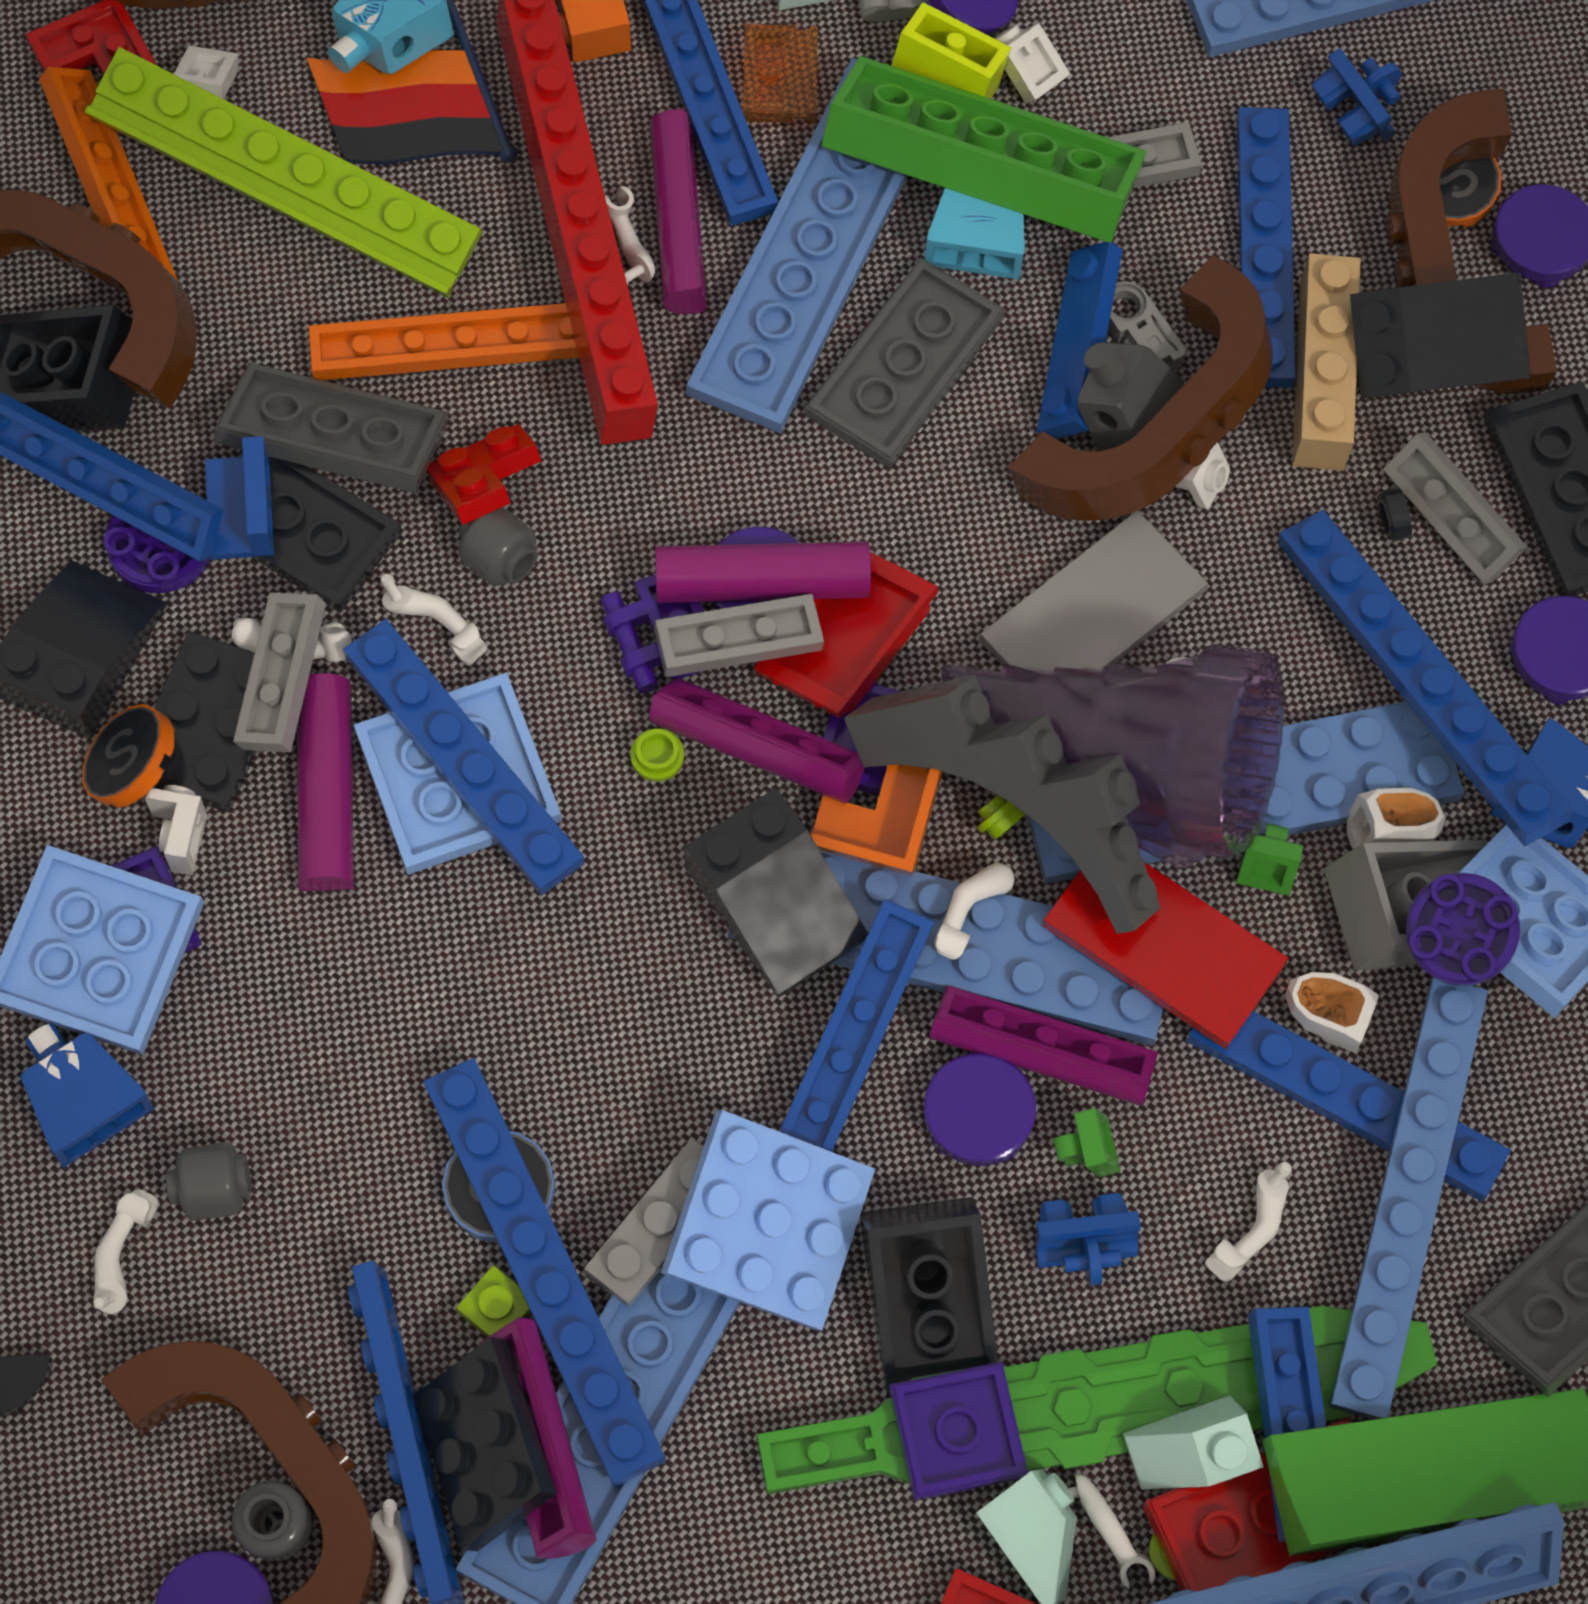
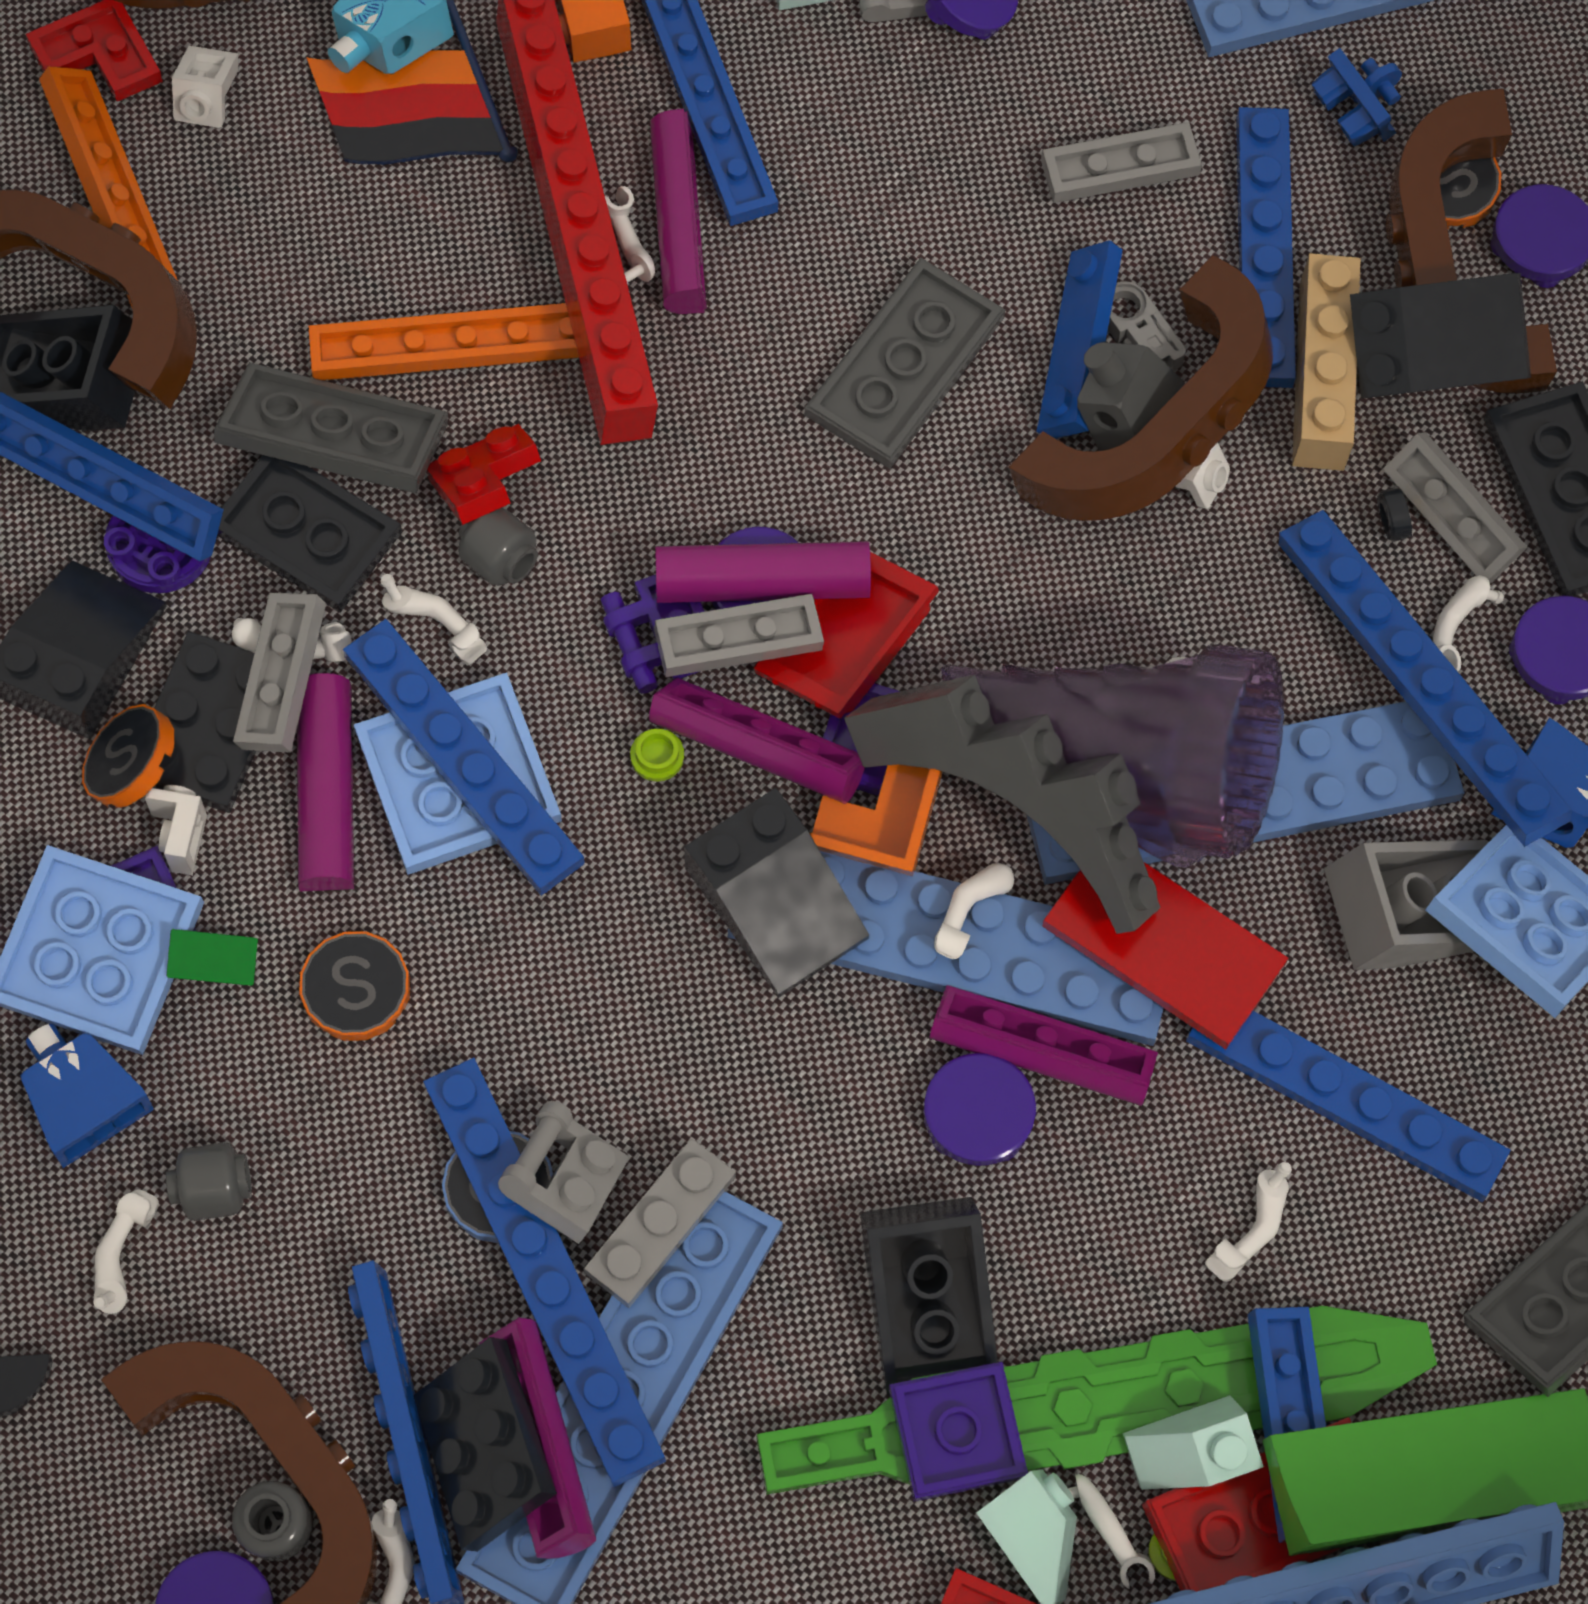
lime plate [84,47,482,298] -> none
blue panel [205,436,274,560] -> none
lime plate [456,1265,531,1337] -> none
light blue plate [661,1110,875,1331] -> none
medium blue plate [686,58,908,433] -> none
clear orange plate [743,24,818,124] -> none
blue plate [779,899,935,1152] -> none
bright green arch [821,56,1147,243] -> none
neon yellow brick [891,2,1012,99] -> none
medium azure torso [925,188,1025,280] -> none
lime plate [976,795,1025,840] -> none
light grey tile [979,511,1208,716] -> none
white bracket [994,23,1070,104] -> none
blue hips [1035,1193,1141,1286] -> none
bright green tile [1054,1108,1121,1177] -> none
bright green tile [1236,823,1303,896] -> none
rock [1285,972,1379,1053] -> none
medium blue plate [1329,978,1488,1420] -> none
white rock [1347,788,1445,849] -> none
dark purple tile [1406,873,1520,986] -> none
none -> green sticker [166,929,258,986]
none -> black tile [299,931,410,1041]
none -> light grey plate [498,1101,630,1244]
none -> white piece [1432,575,1504,671]

